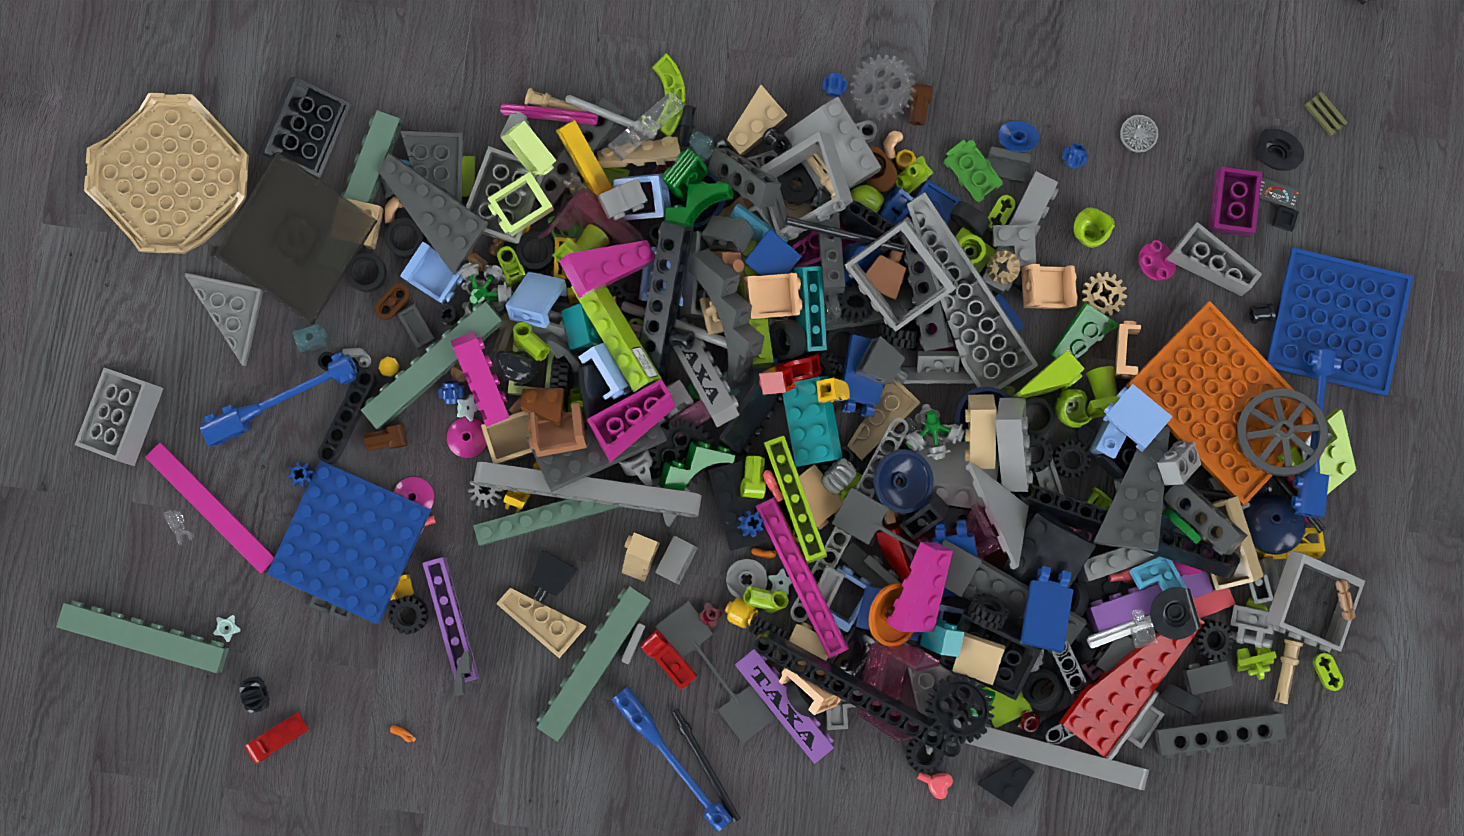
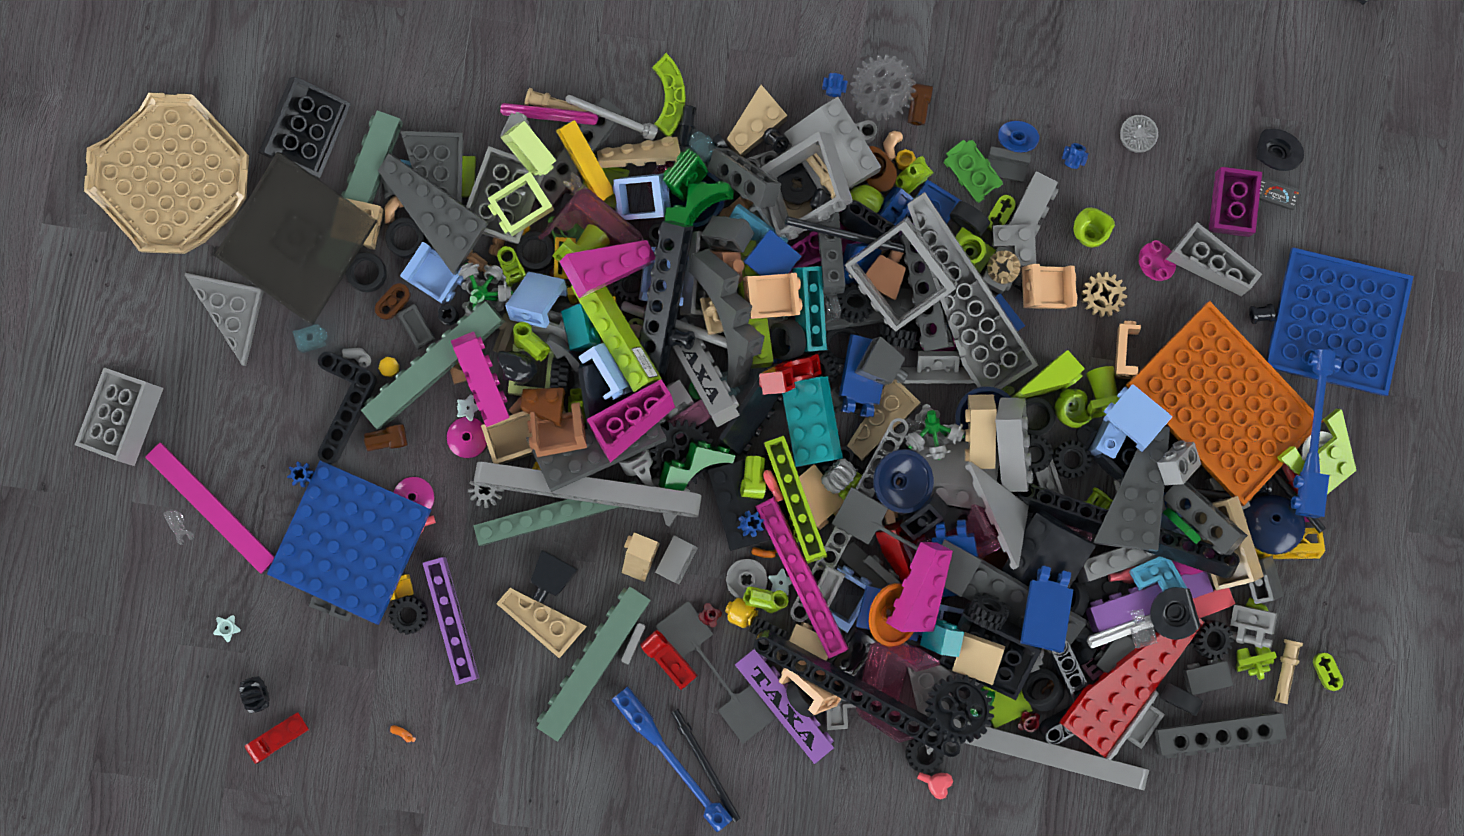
sand green brick [56,600,229,673] -> none
blue bar [200,352,357,447] -> none
blue gear [438,380,464,404] -> none
dark grey slope [454,651,473,696] -> none
yellow tile [503,490,530,513] -> none
light grey brick [598,178,648,221] -> none
clear slope [608,91,685,161] -> none
yellow leg [816,378,850,403] -> none
black wing [978,760,1035,807] -> none
wing [1050,302,1120,359] -> none
dark grey wheel [1237,389,1328,476] -> none
light grey window [1265,551,1365,653] -> none
black tile [1272,205,1299,232] -> none
olive tile [1304,91,1348,136] -> none
medium nougat axle [1335,579,1356,620] -> none

